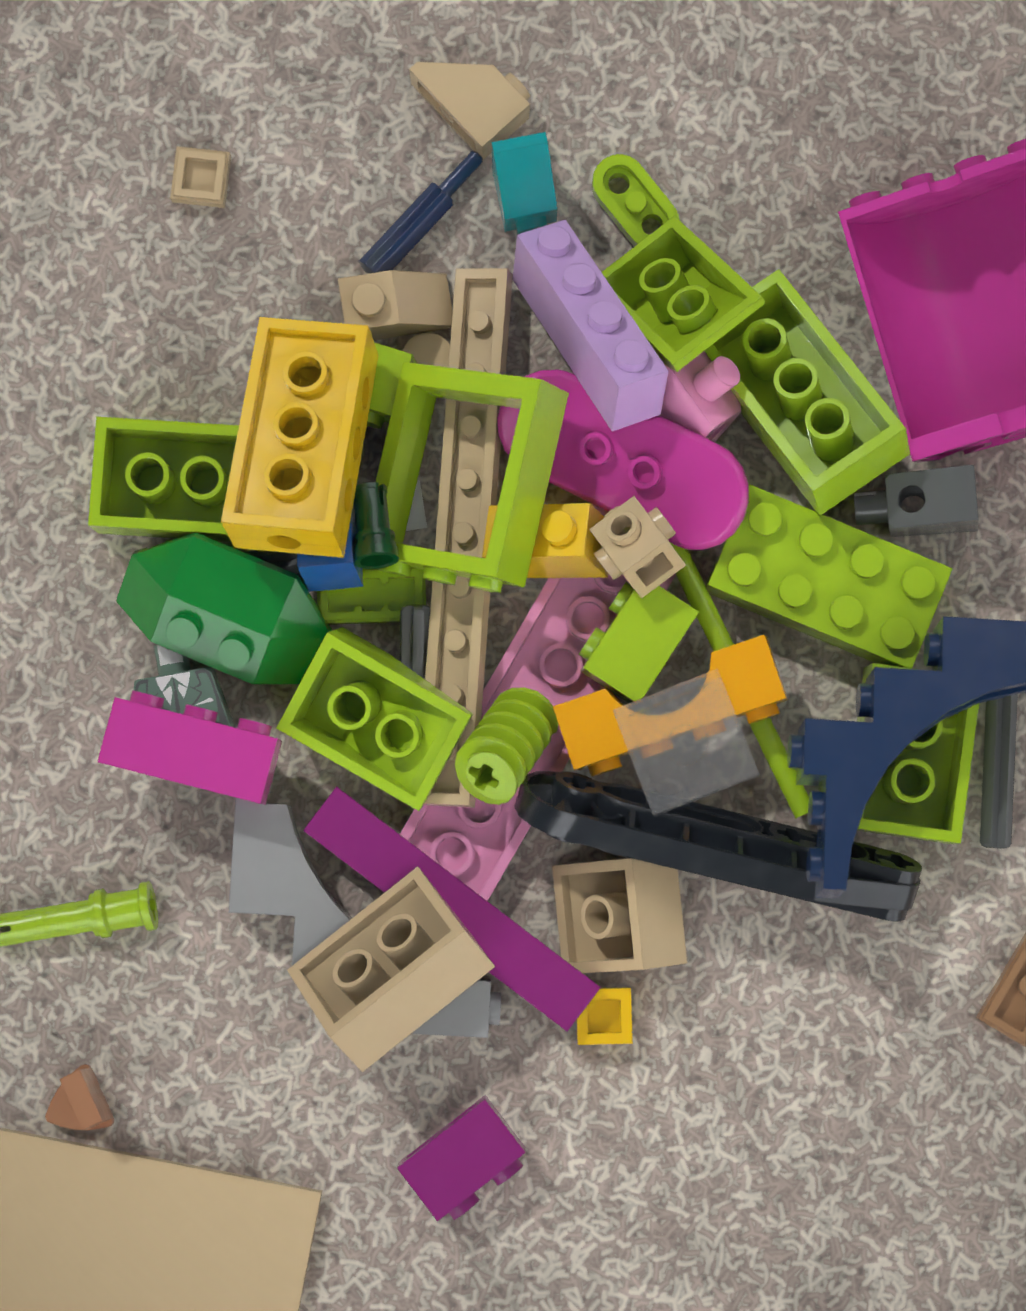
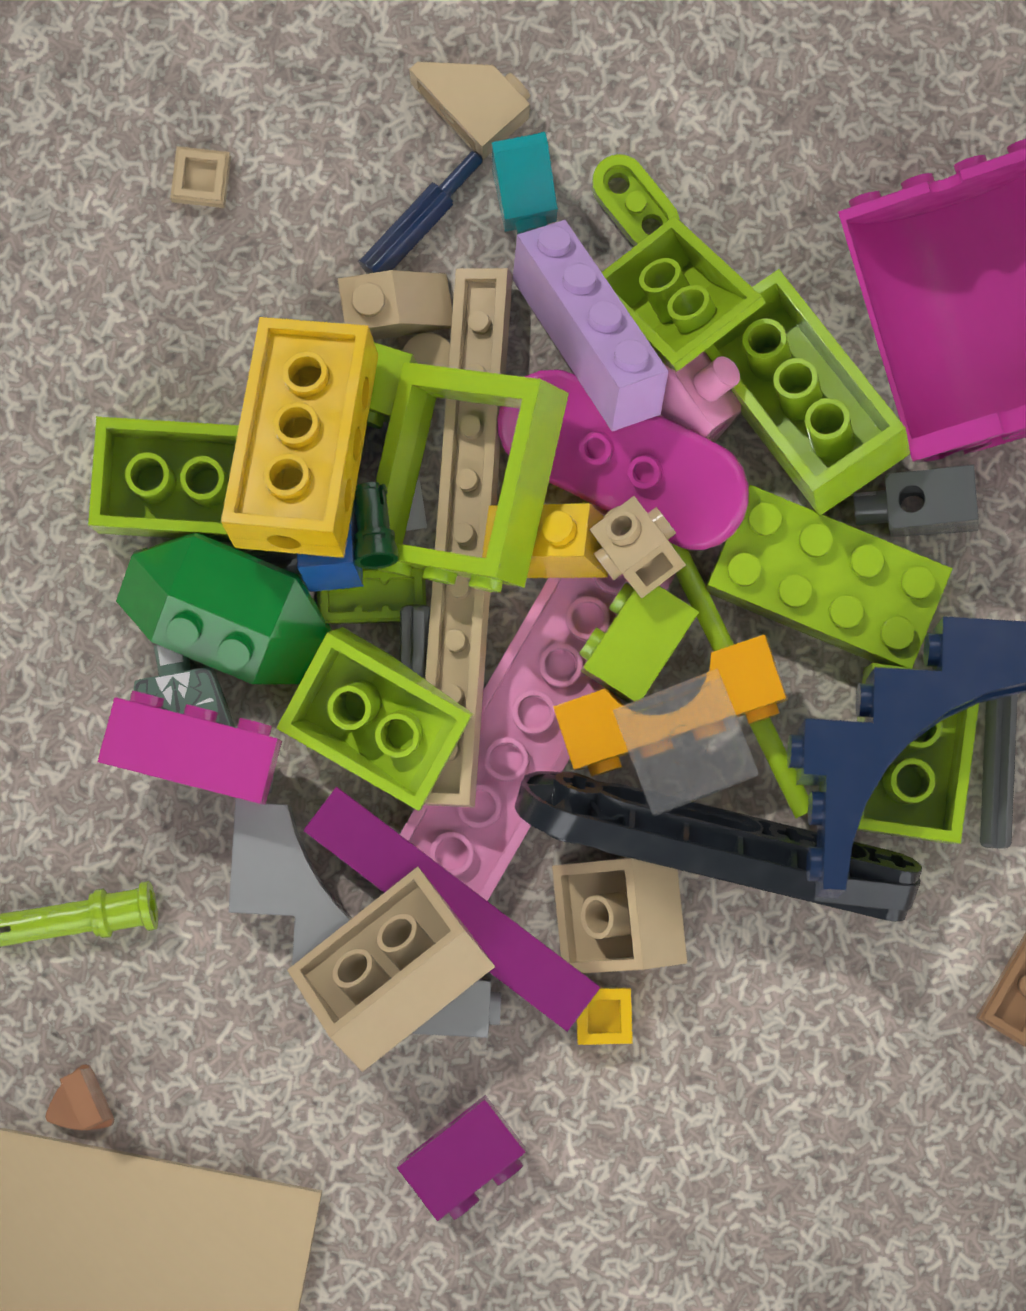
lime piece [455,687,558,805] -> none

